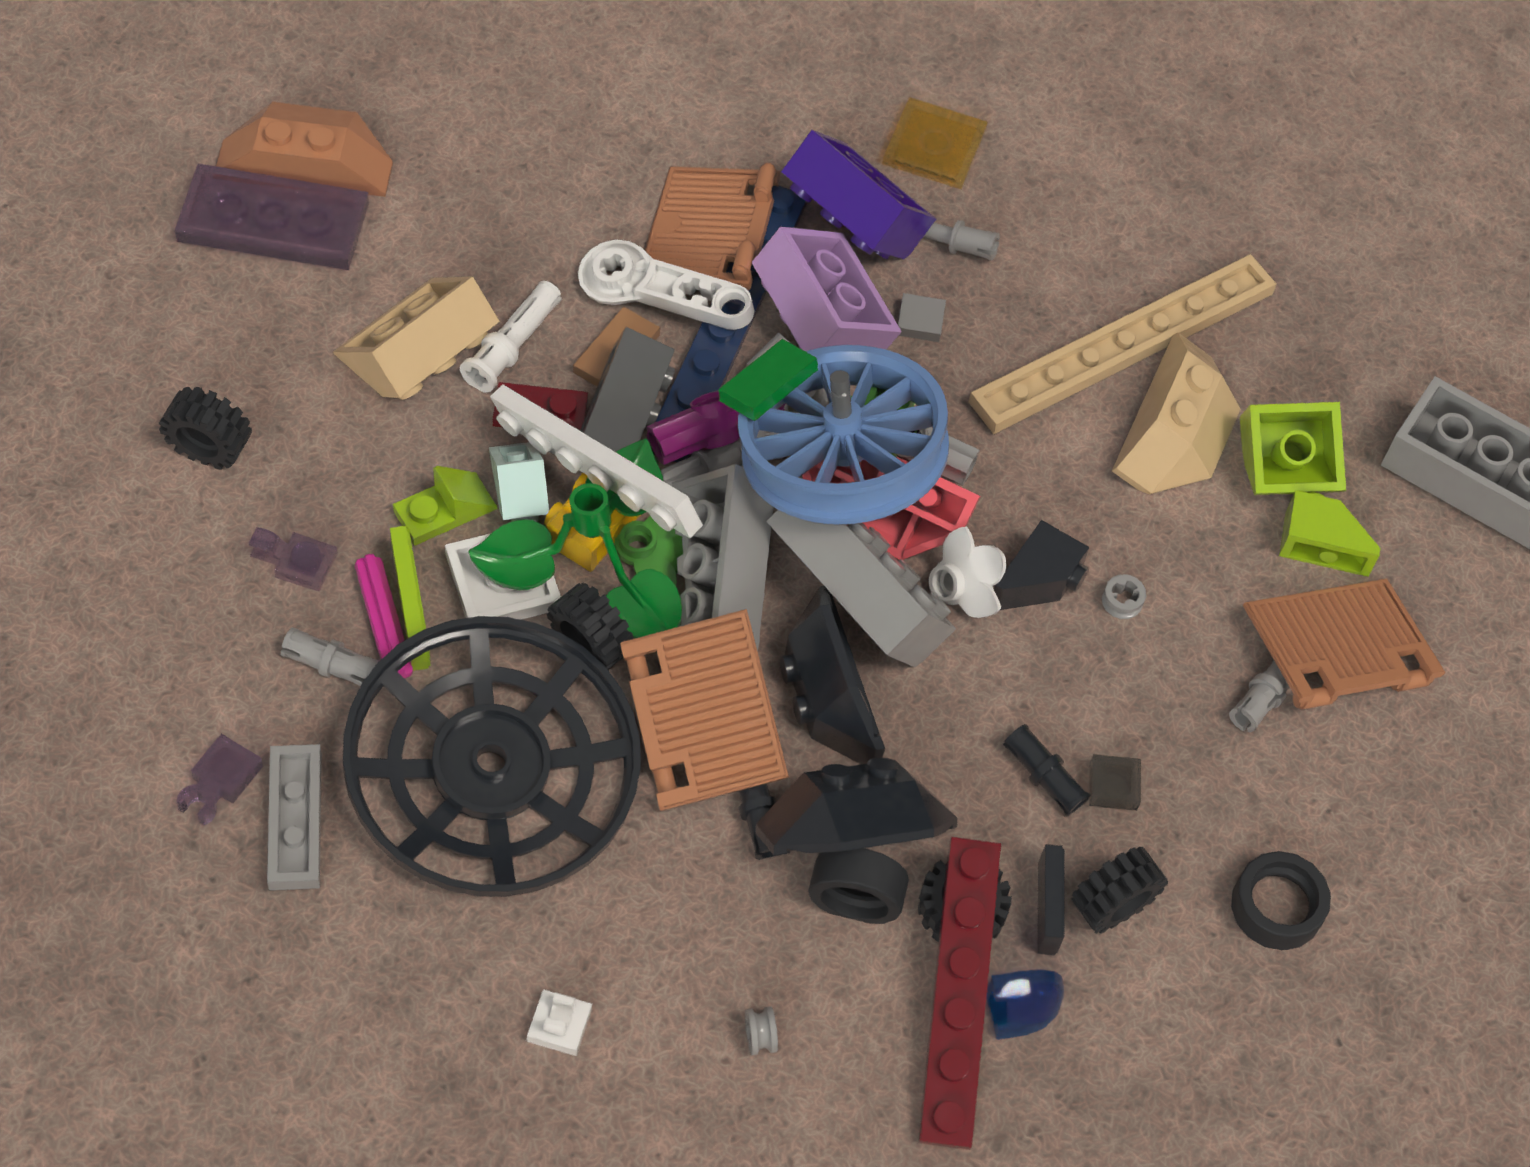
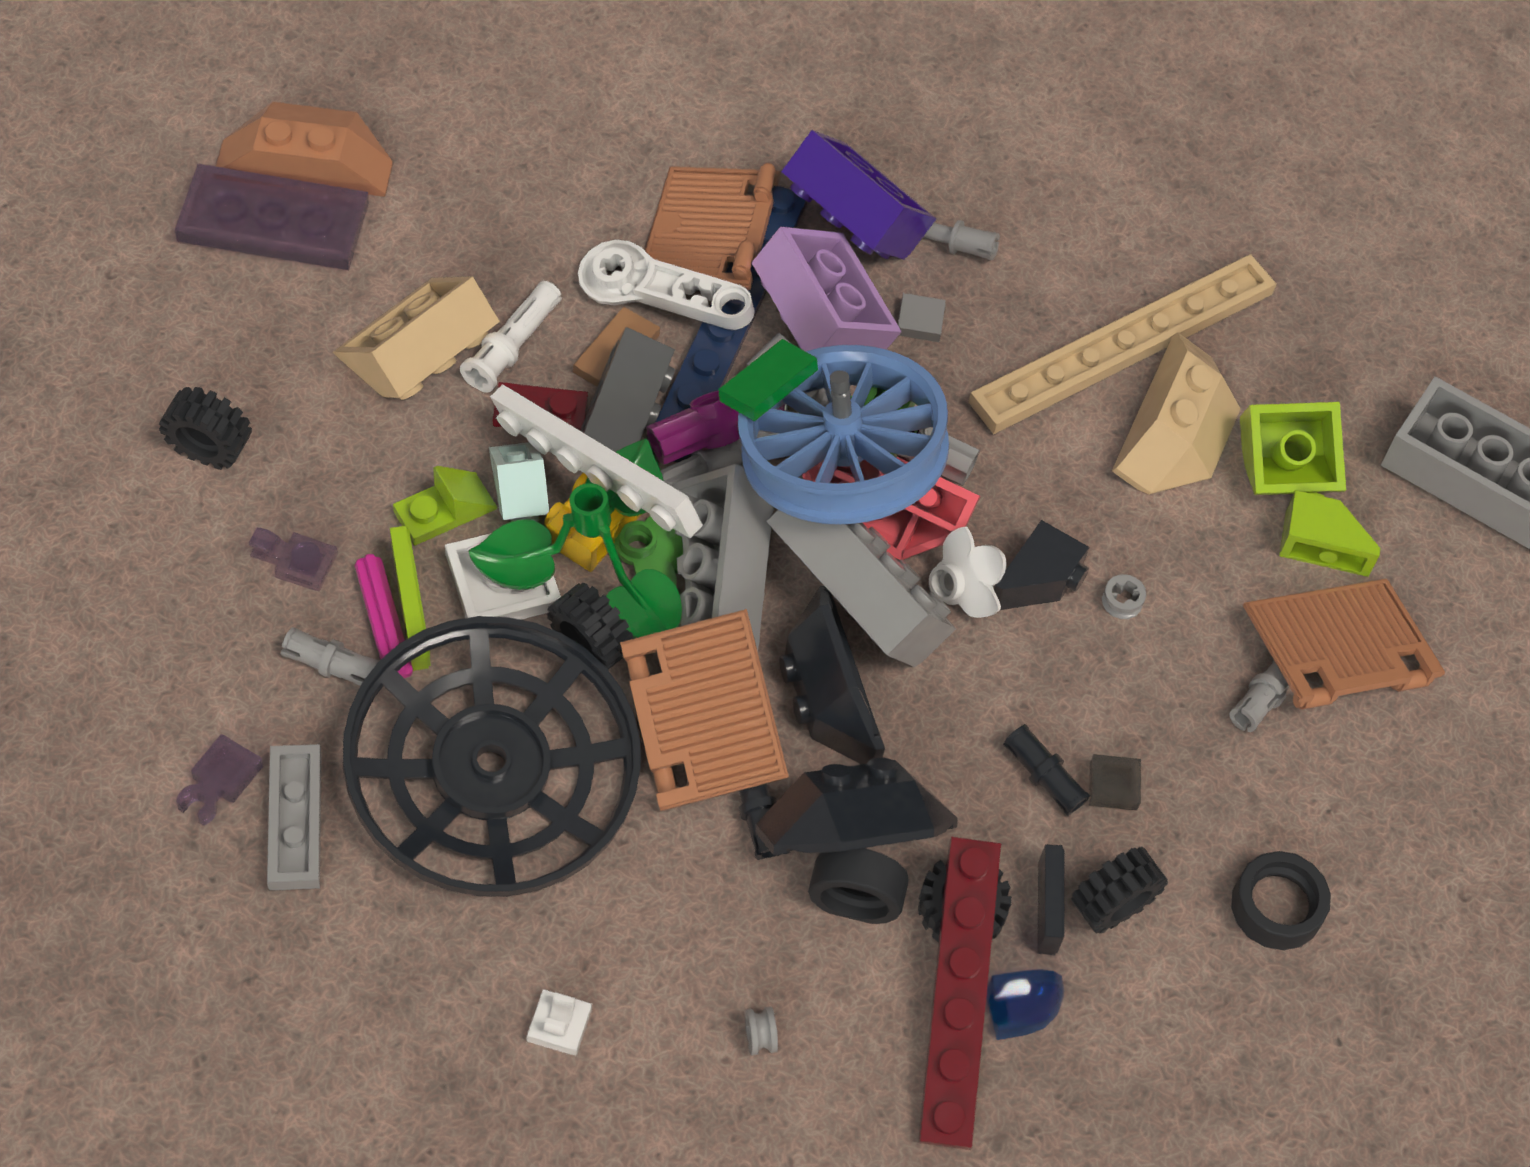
clear yellow tile [882,97,988,190] -> none

